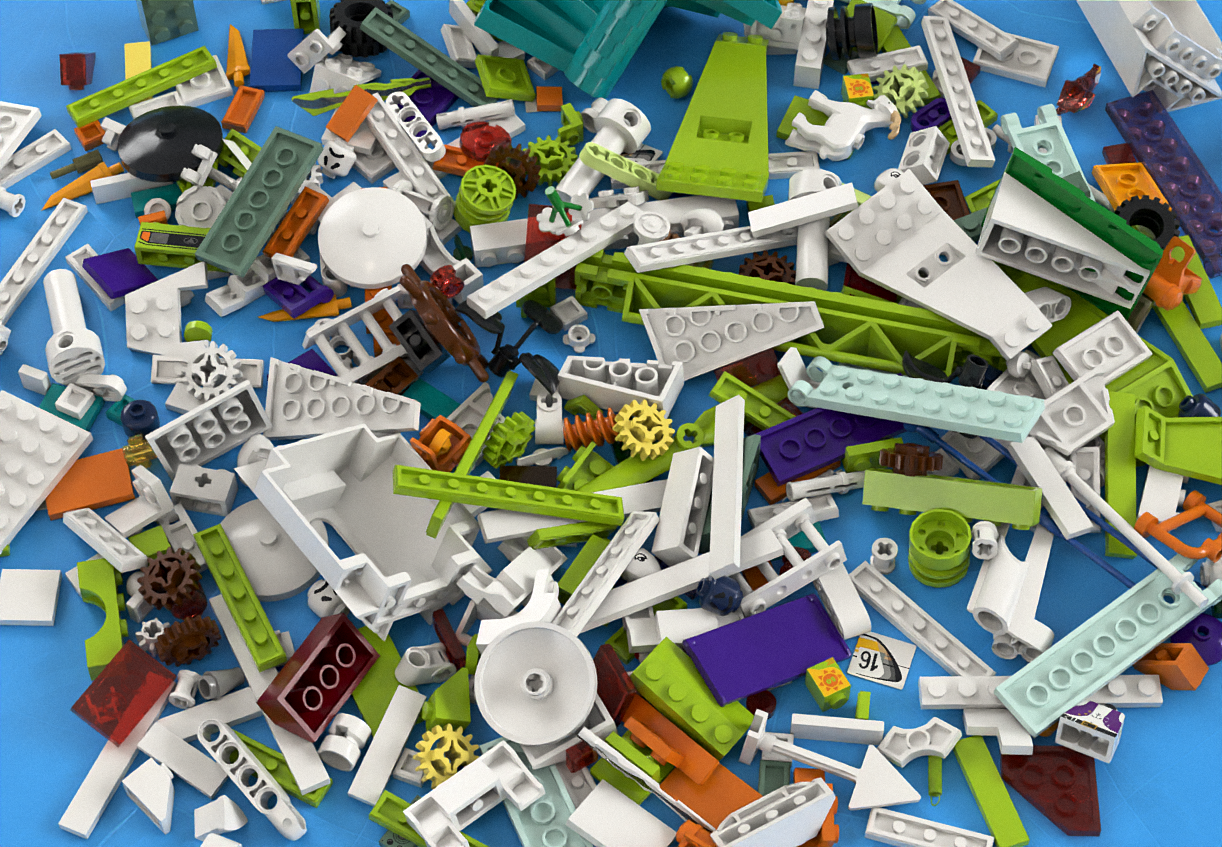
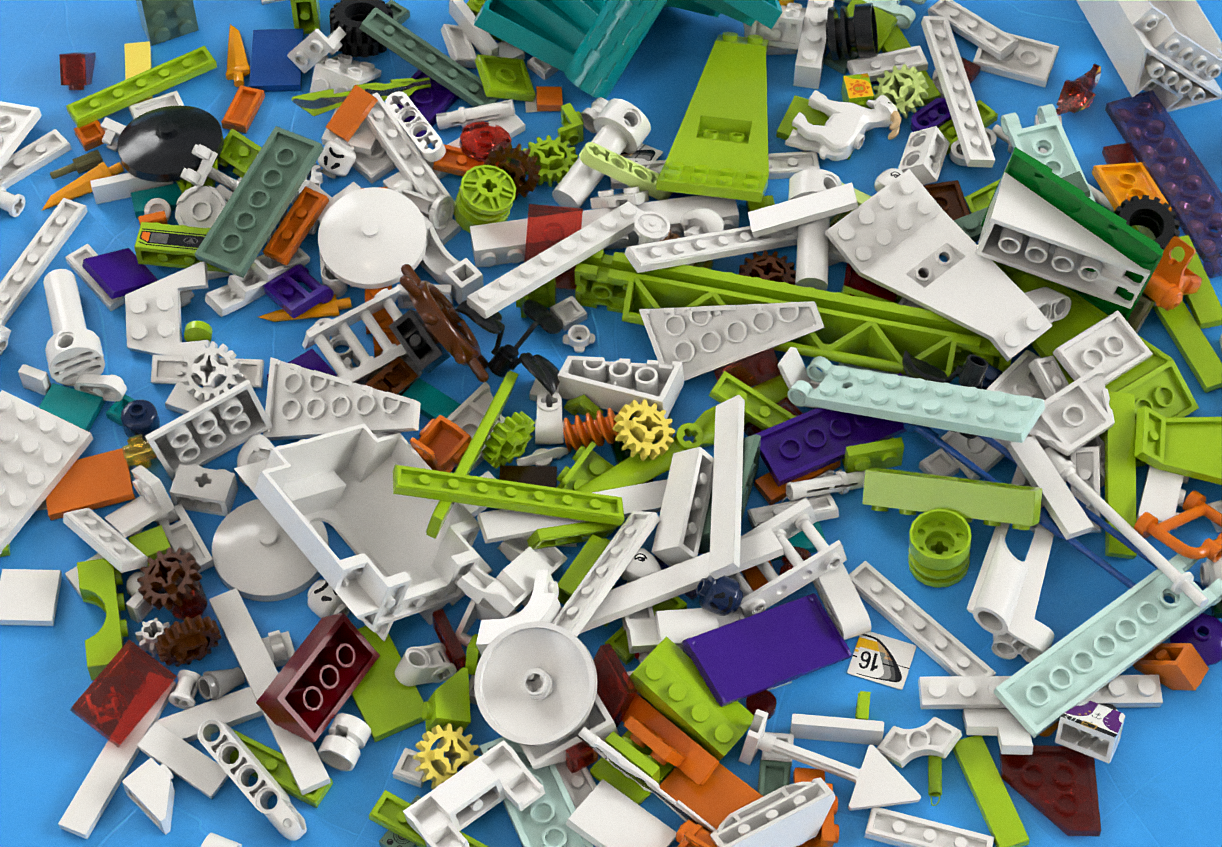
white tile [55,383,96,420] -> none
white tile [174,55,233,107] -> none
lime tile [193,524,287,673] -> none
white tile [194,795,248,841] -> none
white sticker [222,139,252,170] -> none
white tile [271,253,318,285] -> none
white tile [348,685,427,807] -> none
light orange tile [429,428,452,458] -> none
clear red wheel [430,265,464,299] -> none
dark green piece [453,234,473,261] -> none
white plant [536,186,594,237] -> none
lime piece [661,66,693,99] -> none
brick [805,657,851,712] -> none
white bush [870,538,898,575] -> none
reddish brown gear [879,443,943,477] -> none
white bush [971,521,998,560] -> none
white piece [1006,351,1034,378] -> none
dark blue head [1178,394,1221,417] -> none

